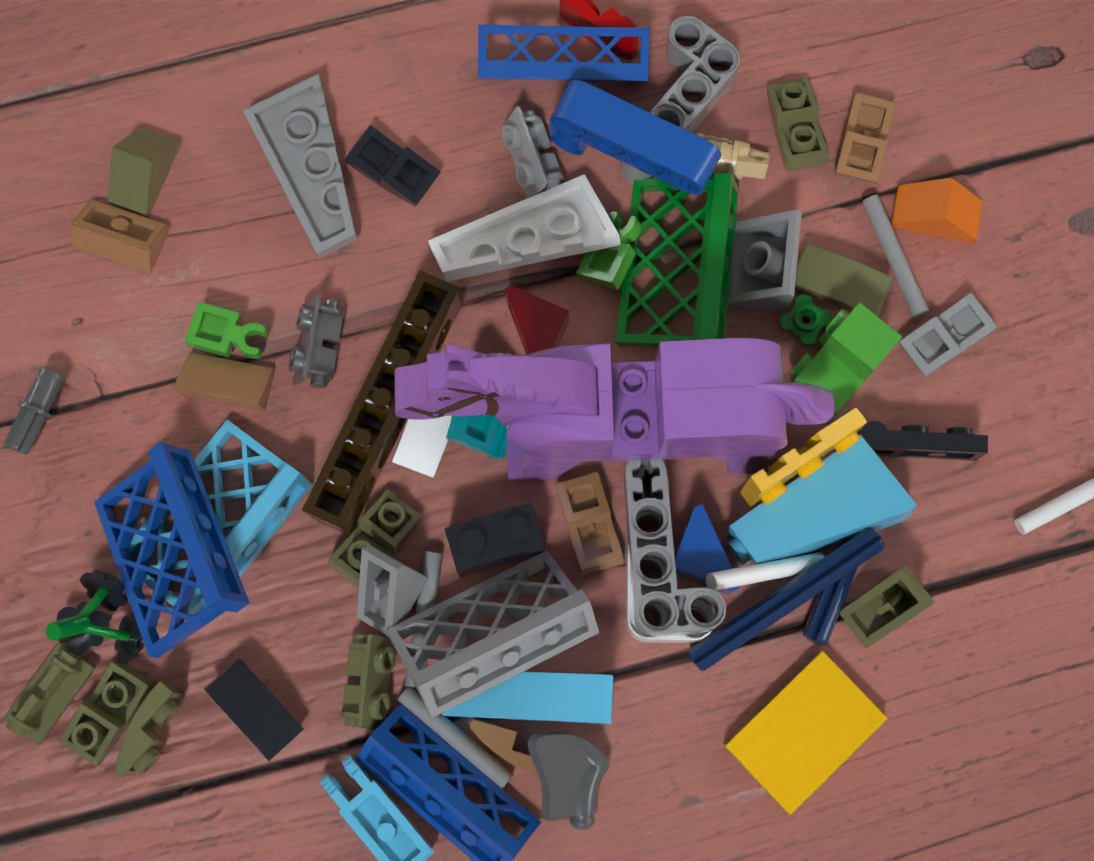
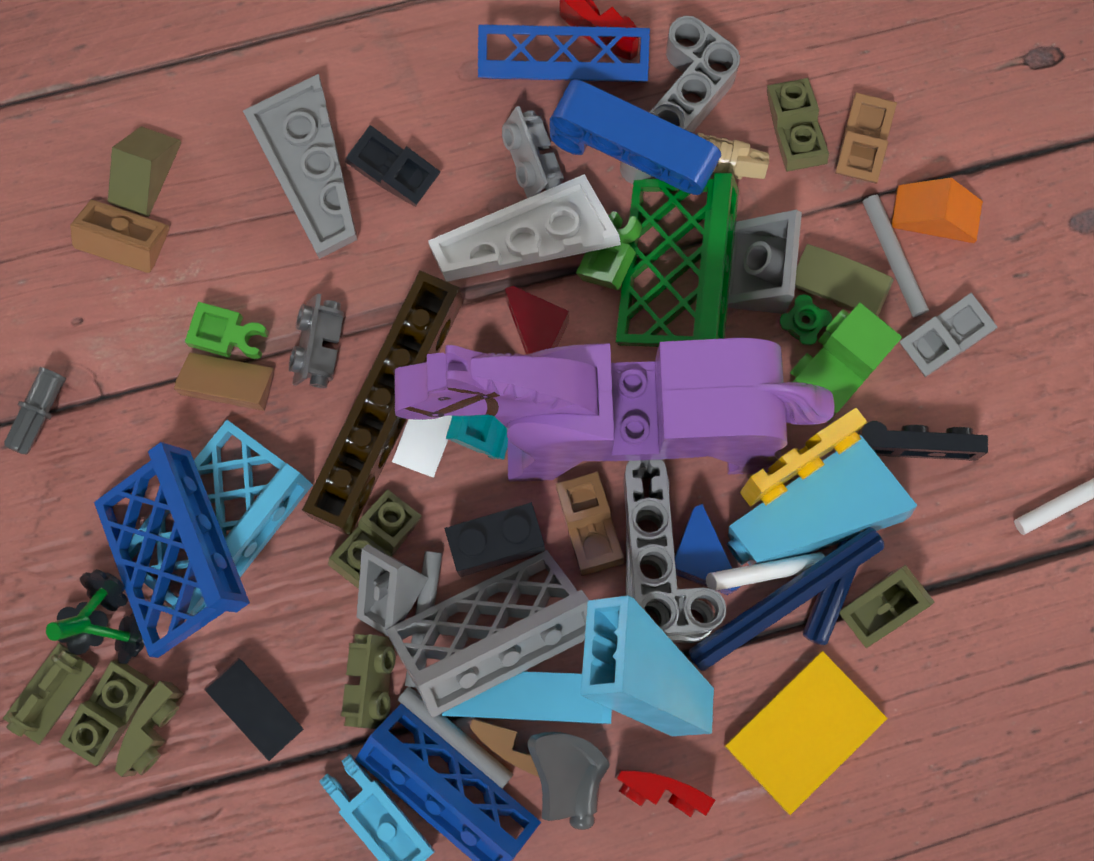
none -> medium azure slope [581,595,714,736]
none -> red slope [615,770,716,817]

